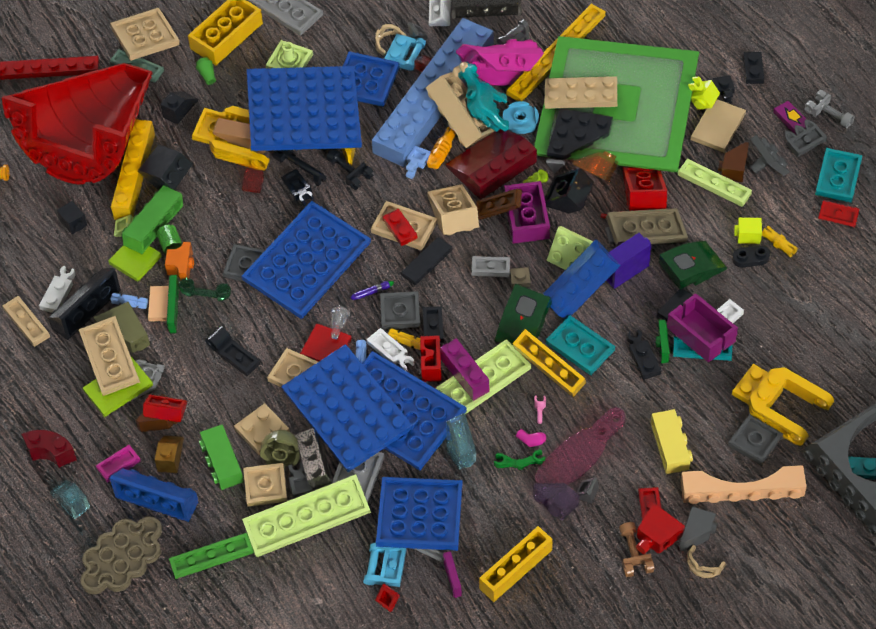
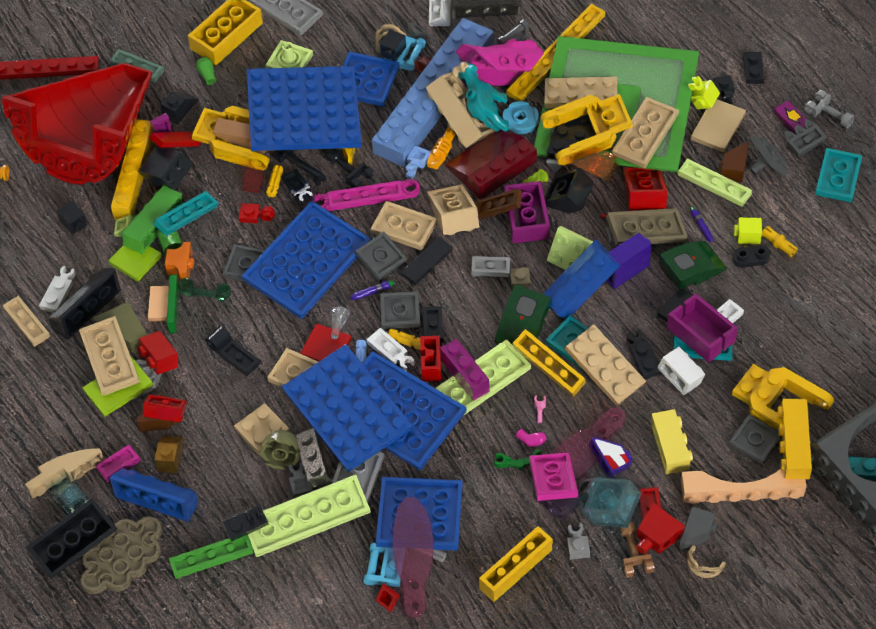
dark red brick [22,430,77,468] -> none
tan plate [110,8,180,61] -> none
light blue axle [111,293,148,309] -> none
bright green brick [198,424,244,490] -> none
tan plate [243,463,287,507] -> none
red plate [382,208,418,247] -> none
magenta tile [443,551,462,598] -> none
clear light blue slope [446,413,476,470] -> none
green plate [655,320,670,363] -> none
red plate [818,200,860,227] -> none
none -> tan slope [25,448,104,499]
none -> black slope [26,498,117,579]
none -> red brick [137,331,178,375]
none -> magenta tile [150,113,172,145]
none -> red tile [150,131,201,148]
none -> teal plate [153,191,219,236]
none -> black plate [223,505,269,541]
none -> red plate [238,203,275,224]
none -> yellow axle [266,165,283,198]
none -> dark pink plate [310,179,420,211]
none -> dark grey tile [354,232,407,281]
none -> black brick [380,30,406,61]
none -> clear pink plant [393,497,433,618]
none -> dark pink tile [529,453,578,501]
none -> yellow plate [540,94,633,165]
none -> tan plate [565,325,646,406]
none -> light grey plate [567,523,590,560]
none -> clear light blue brick [583,477,642,528]
none -> slope [588,437,632,479]
none -> tan plate [612,97,679,168]
none -> white brick [657,347,705,395]
none -> dark purple piece [690,206,713,242]
none -> yellow brick [777,399,812,479]

